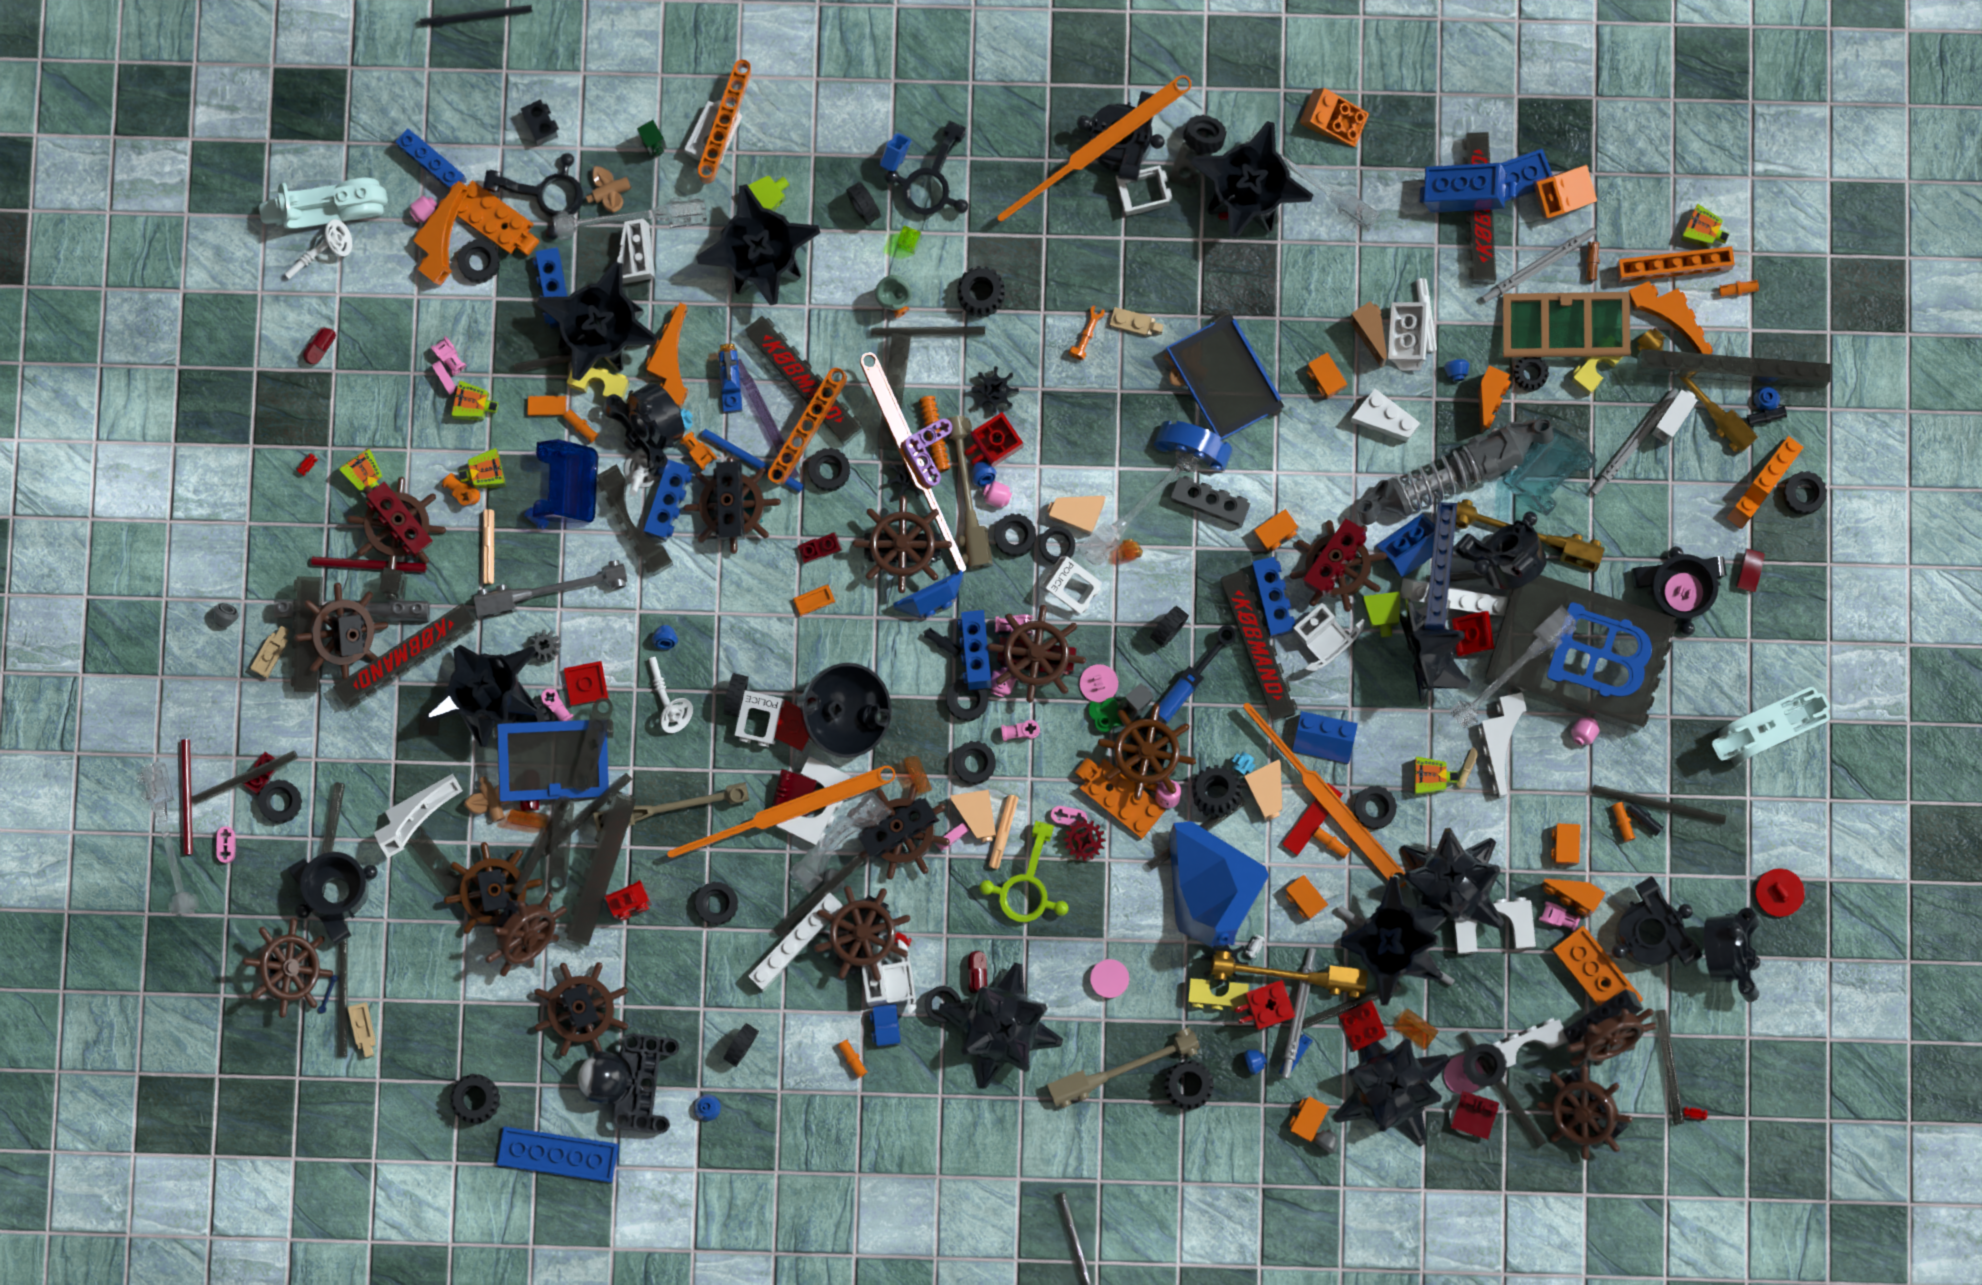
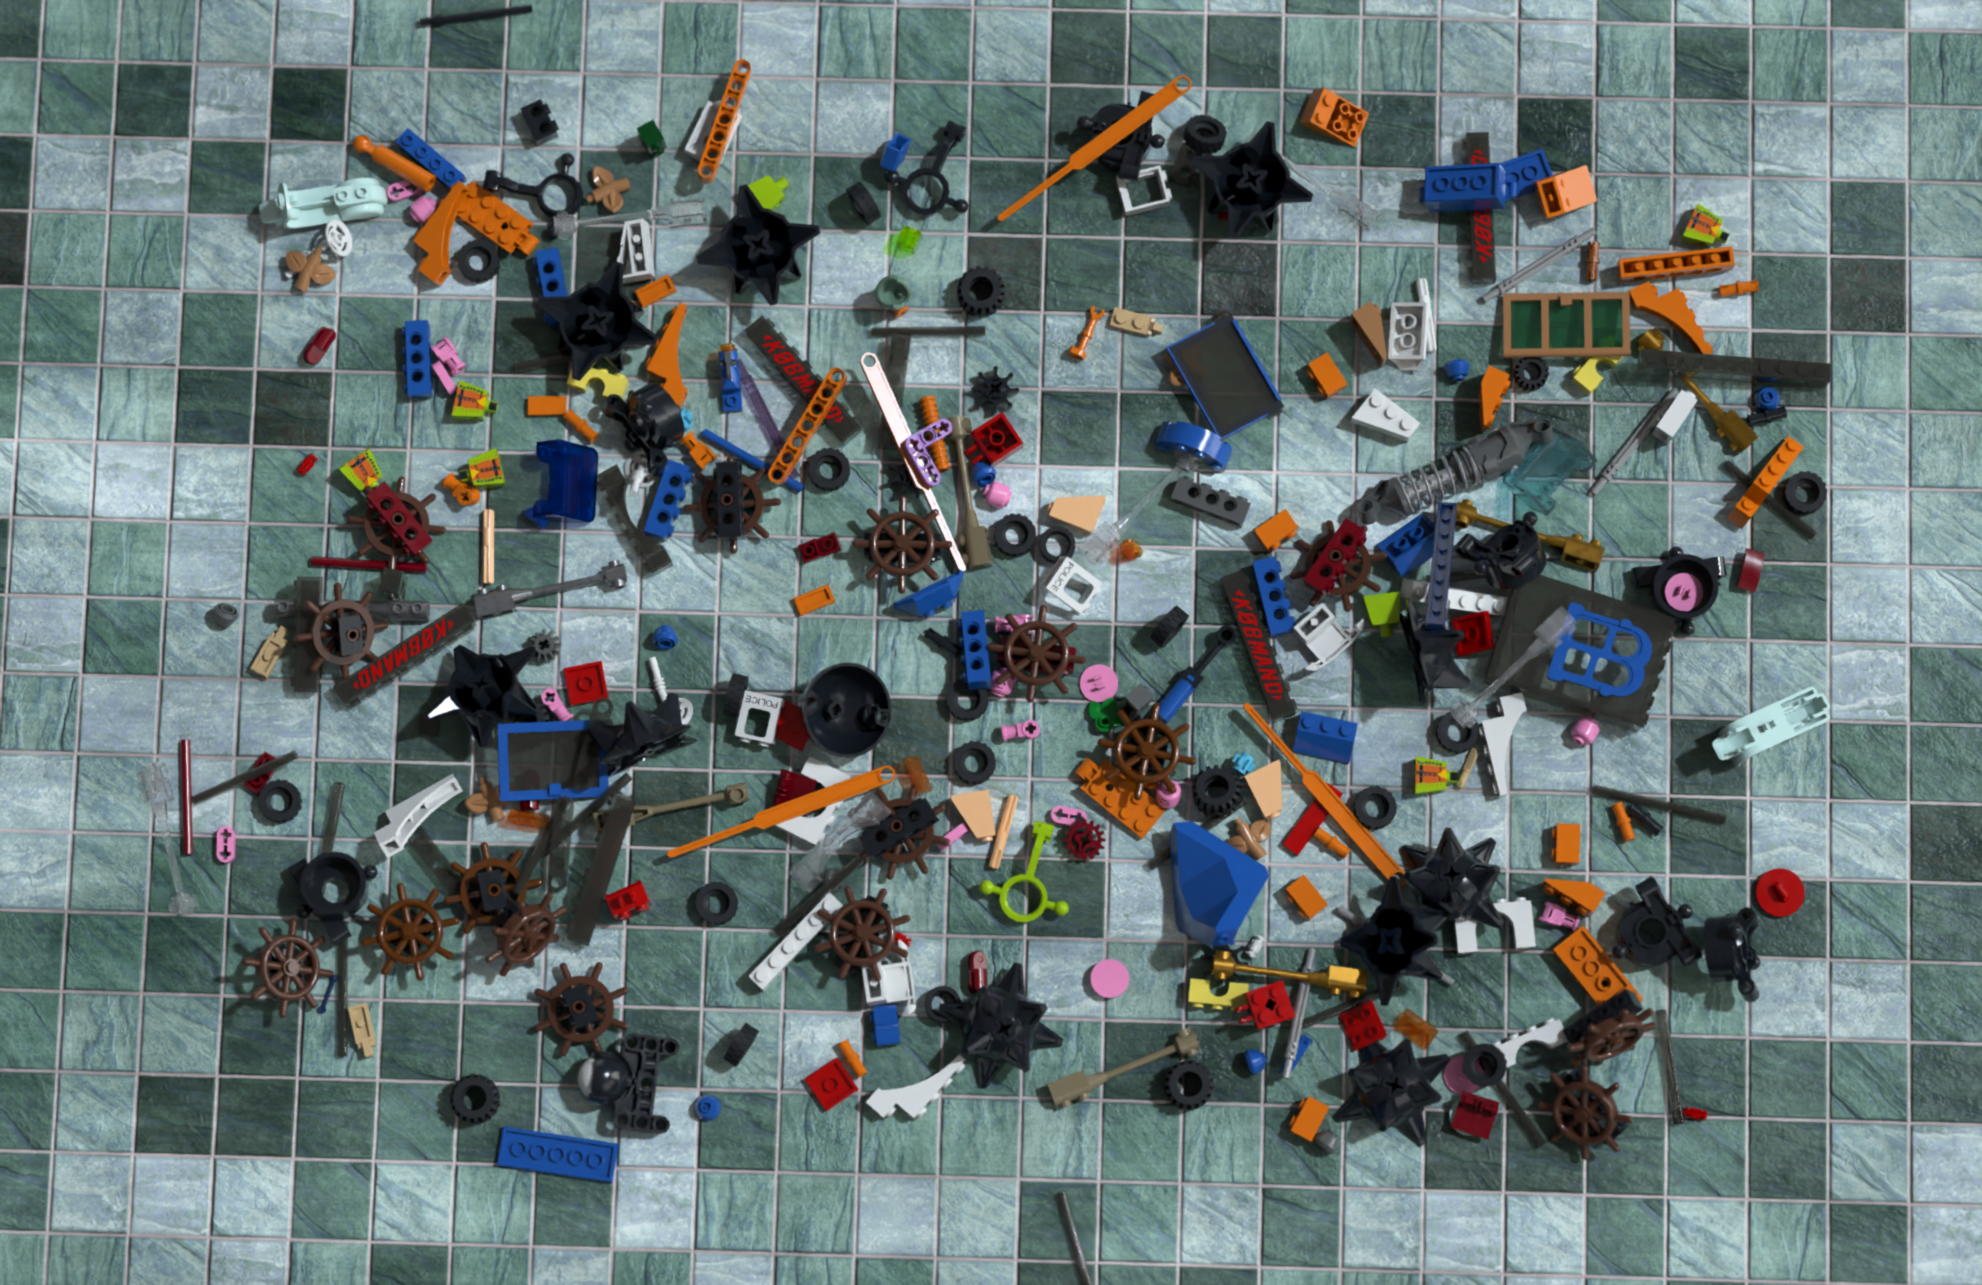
none -> medium nougat plant [286,246,336,292]
none -> orange piece [353,135,437,192]
none -> reddish brown brick [361,883,460,981]
none -> bright pink beam [387,180,422,202]
none -> blue brick [402,320,433,399]
none -> black piece [589,692,698,777]
none -> orange tile [634,274,677,309]
none -> red tile [805,1057,859,1112]
none -> white arch [866,1054,966,1119]
none -> medium nougat plant [1226,817,1271,861]
none -> black tyre [1436,710,1479,754]
none -> clear smoke piece [1723,459,1817,540]

